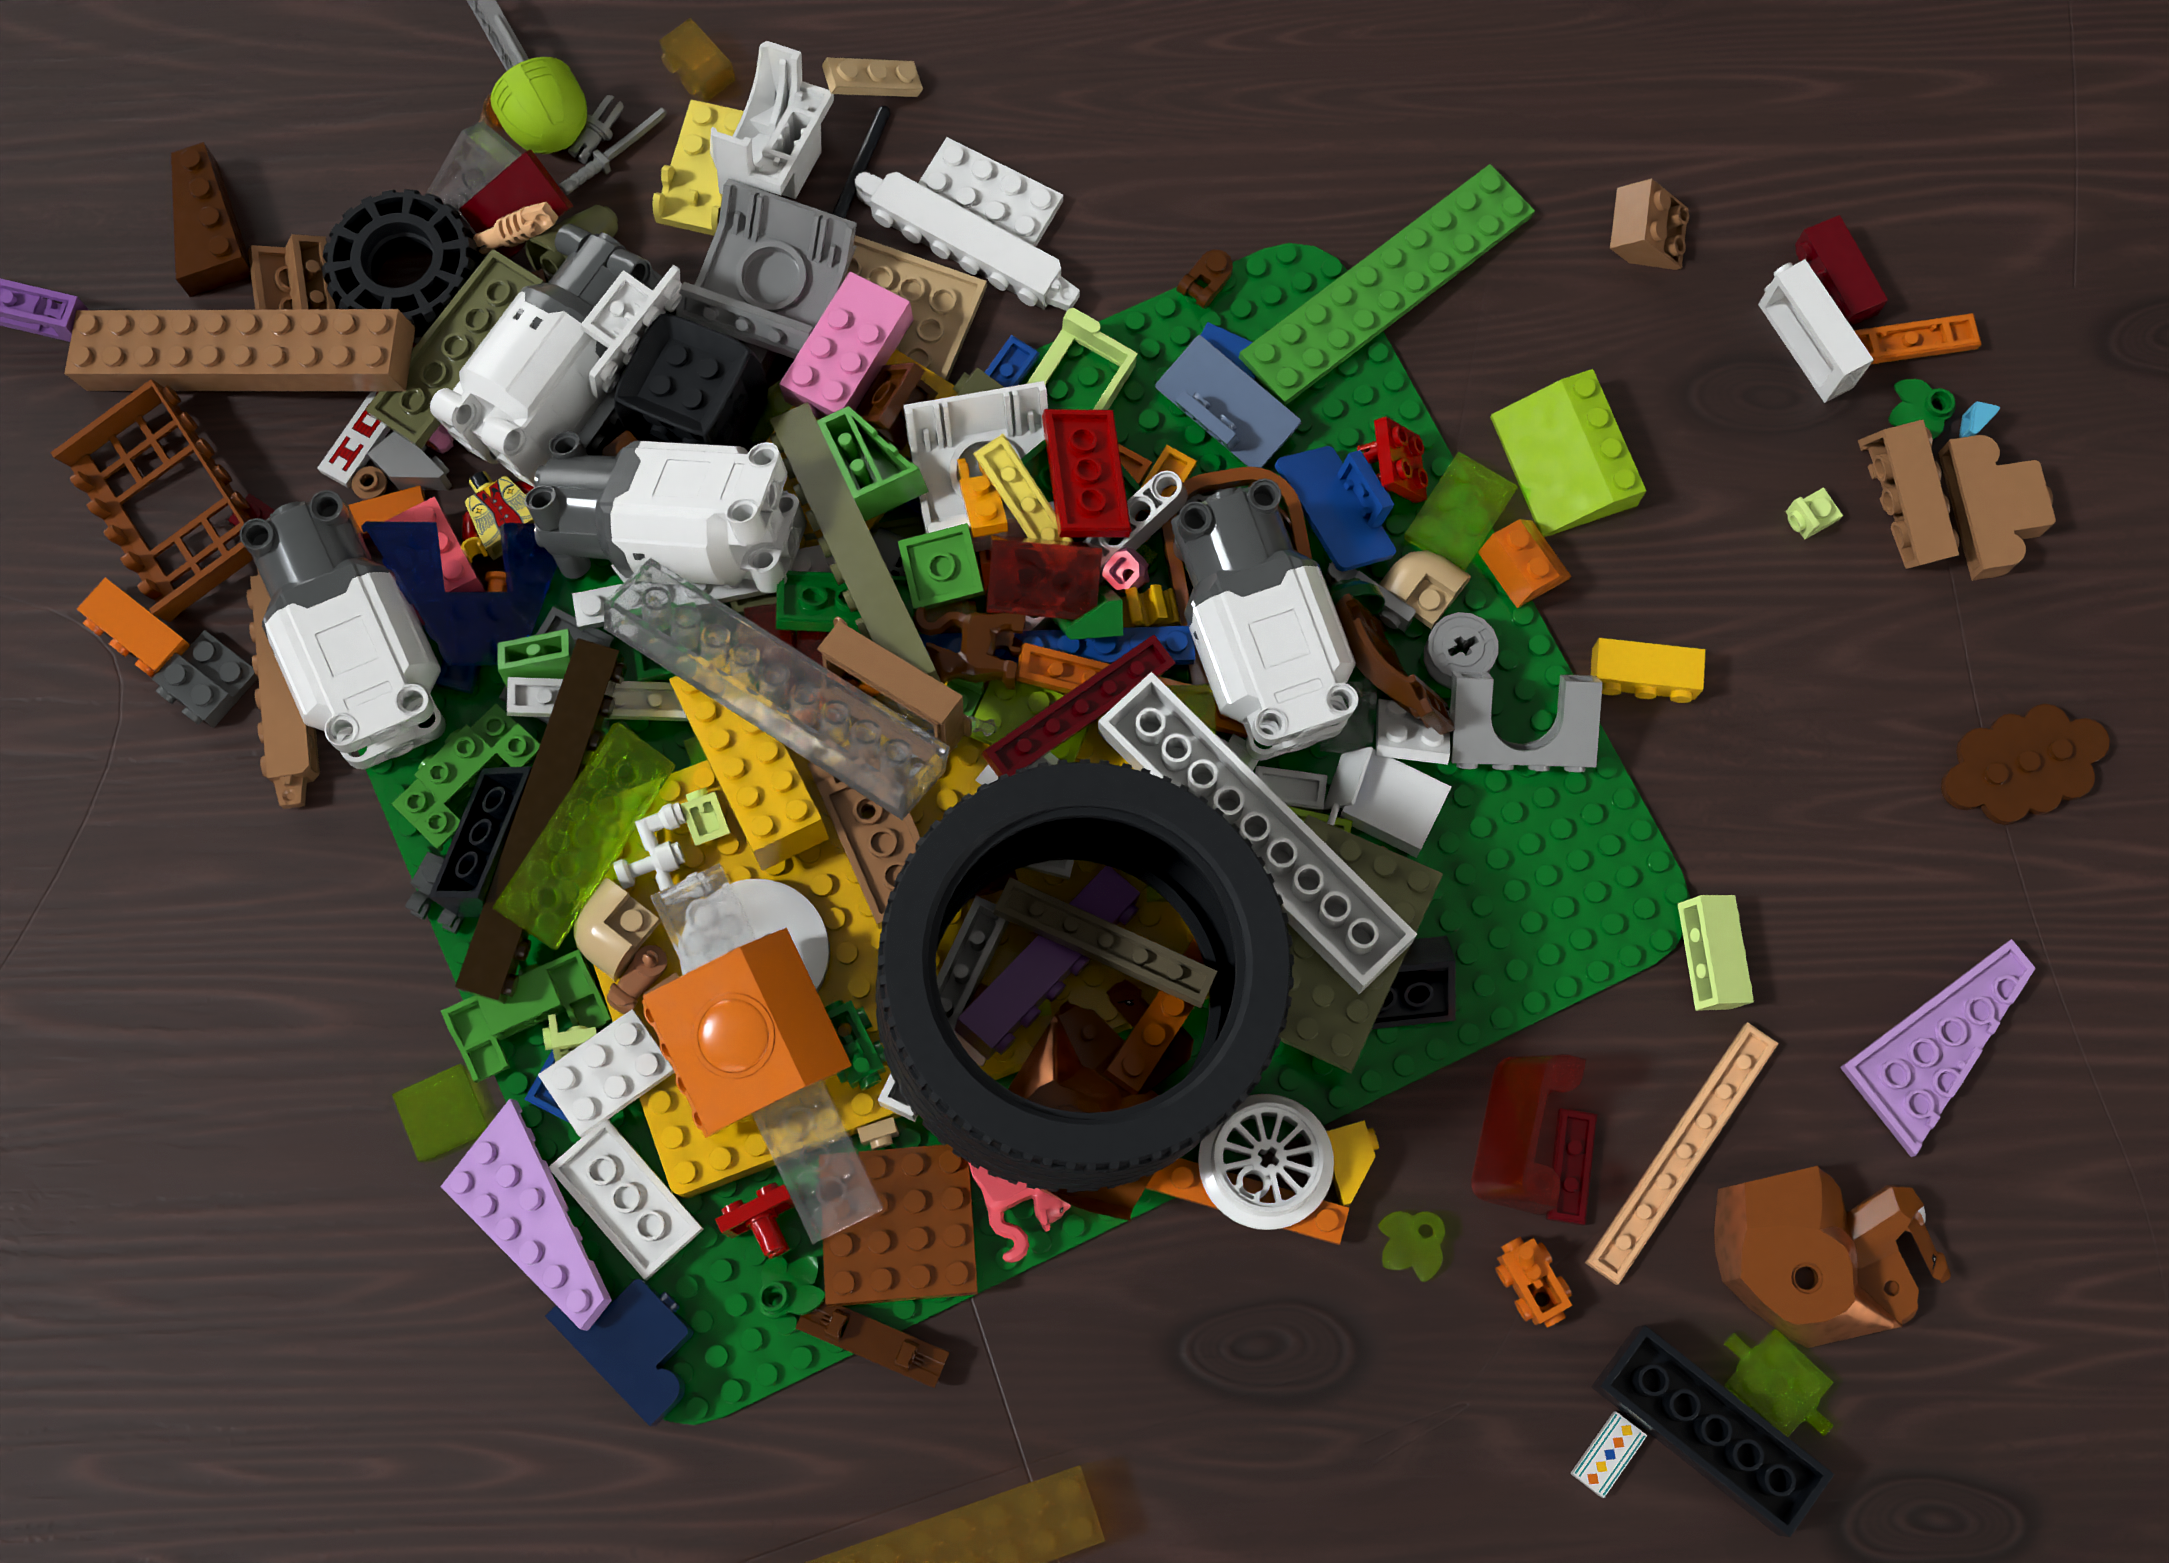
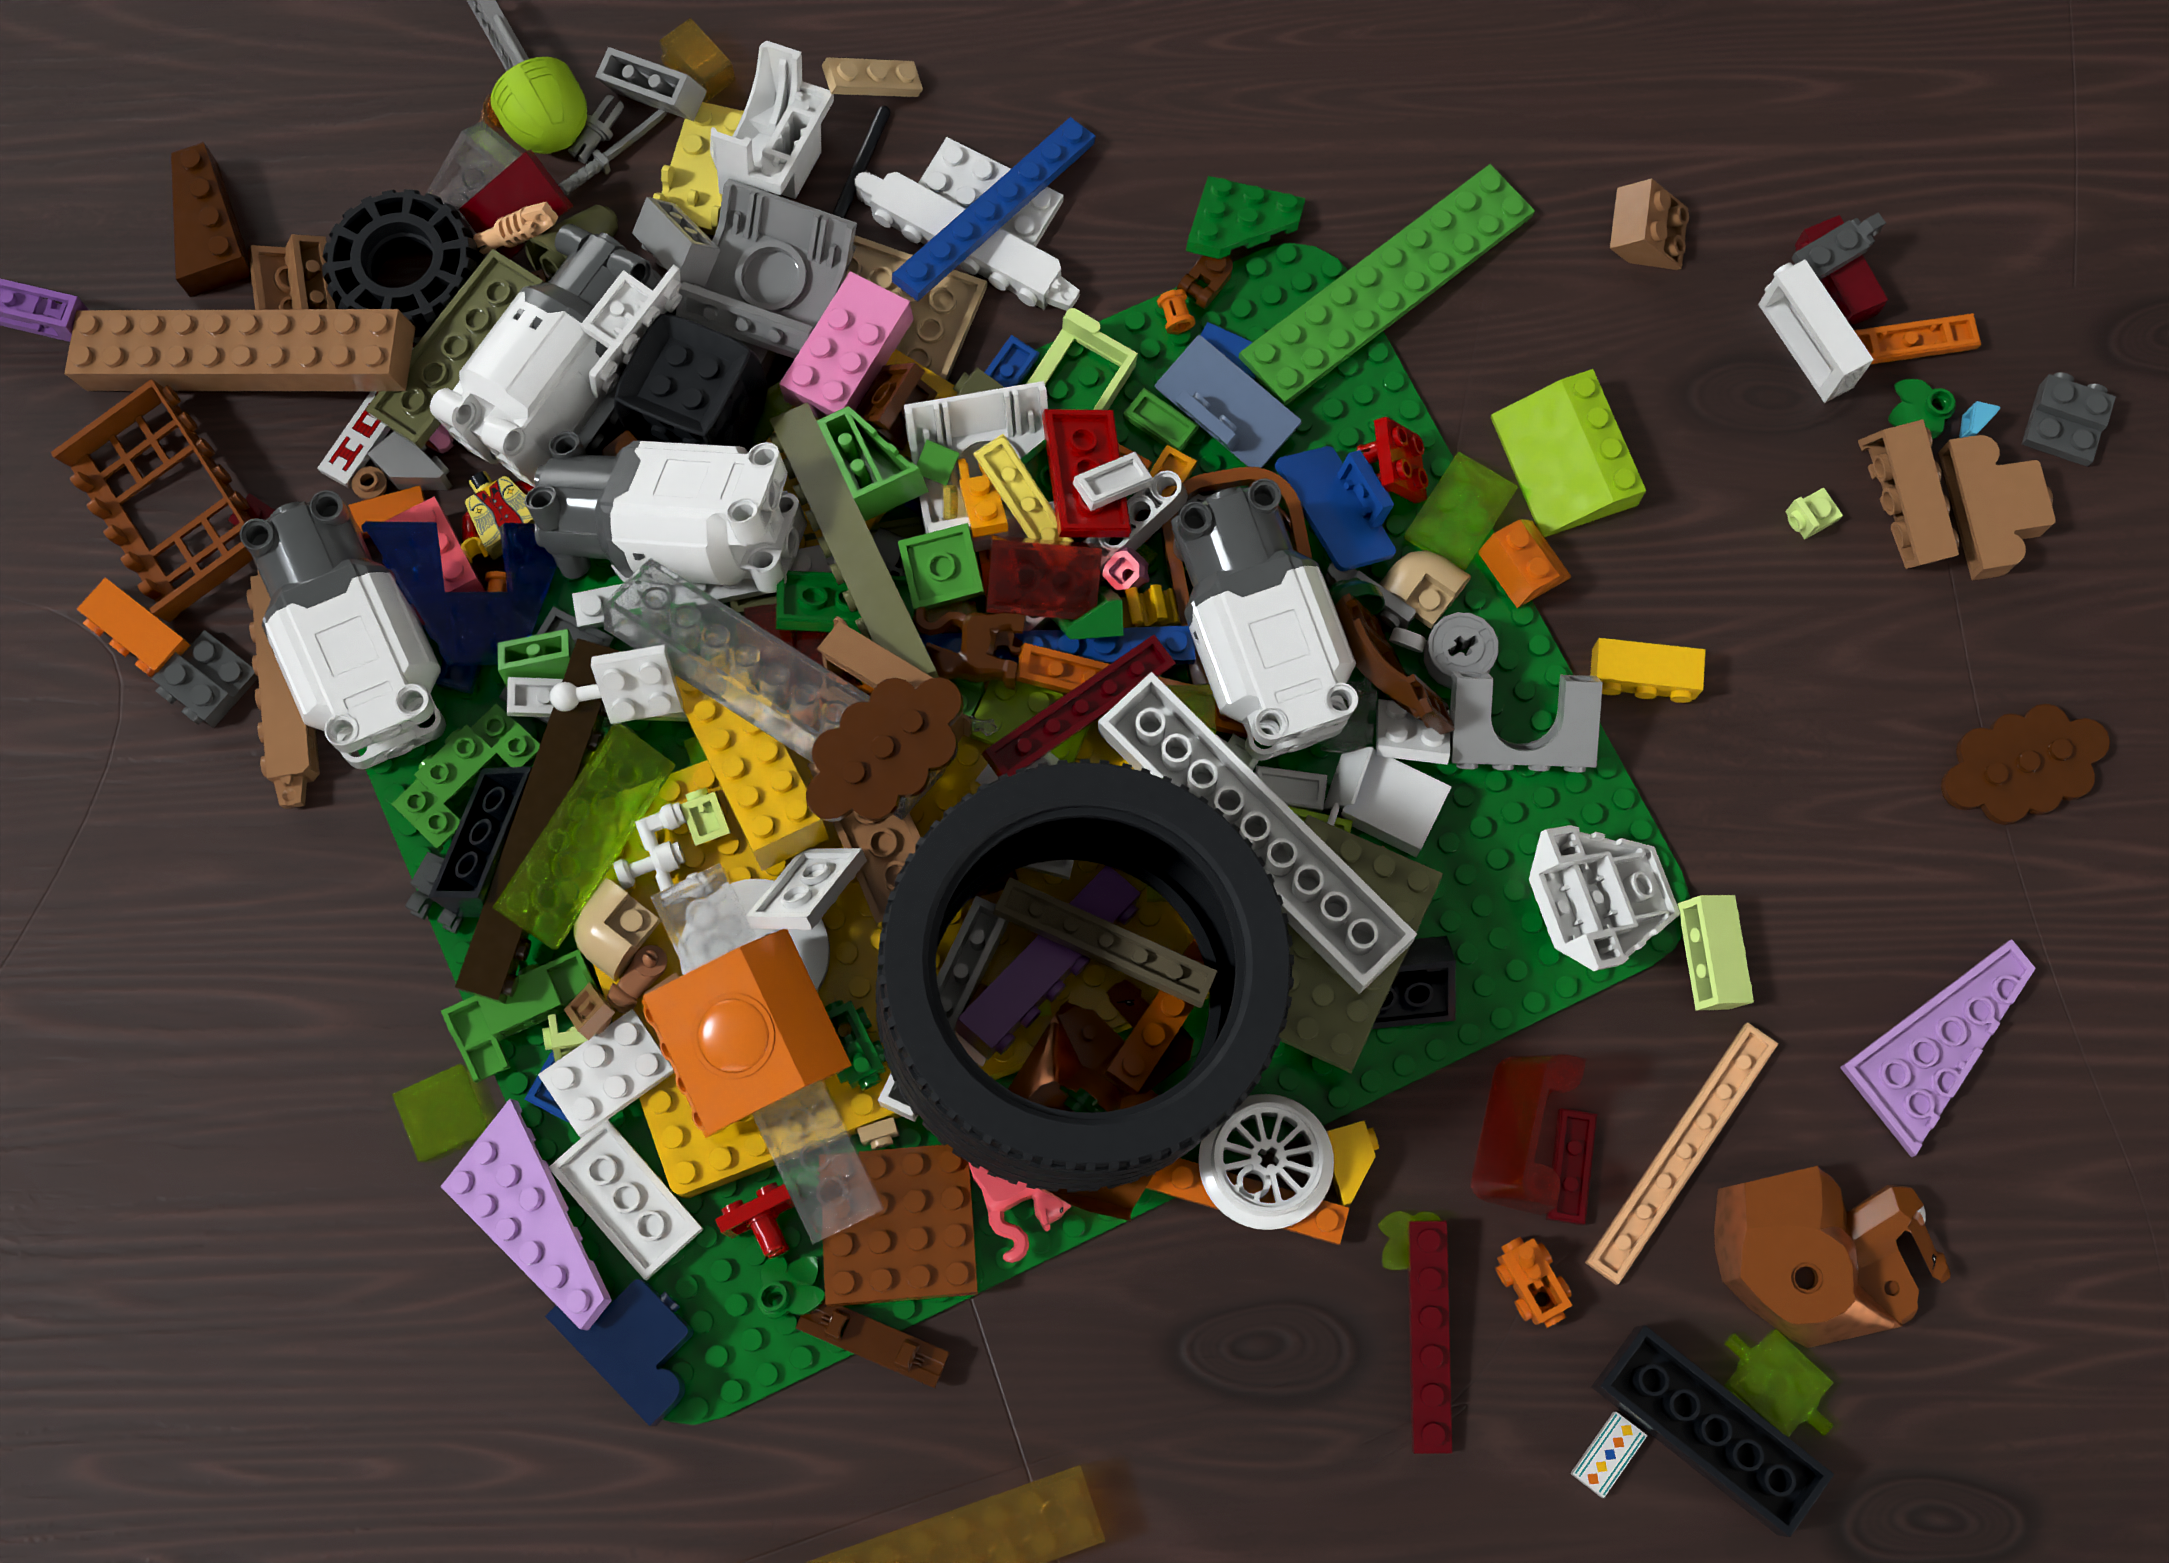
none -> white plate [550,644,683,724]
none -> medium nougat plate [564,982,615,1040]
none -> light grey brick [595,47,707,121]
none -> light grey brick [632,197,720,286]
none -> white plate [745,848,867,931]
none -> reddish brown plate [806,677,964,822]
none -> blue plate [892,117,1096,302]
none -> bright green tile [916,439,960,486]
none -> clear yellow tile [942,485,958,521]
none -> green plate [1059,1085,1107,1113]
none -> white tile [1073,452,1153,511]
none -> bright green tile [1123,388,1199,452]
none -> orange bush [1157,289,1196,334]
none -> green plate [1186,176,1306,259]
none -> white tile [1389,627,1427,653]
none -> dark red plate [1407,1221,1452,1454]
none -> white wedge [1529,825,1680,971]
none -> dark grey hinge [1791,212,1886,280]
none -> dark grey plate [2021,372,2116,467]

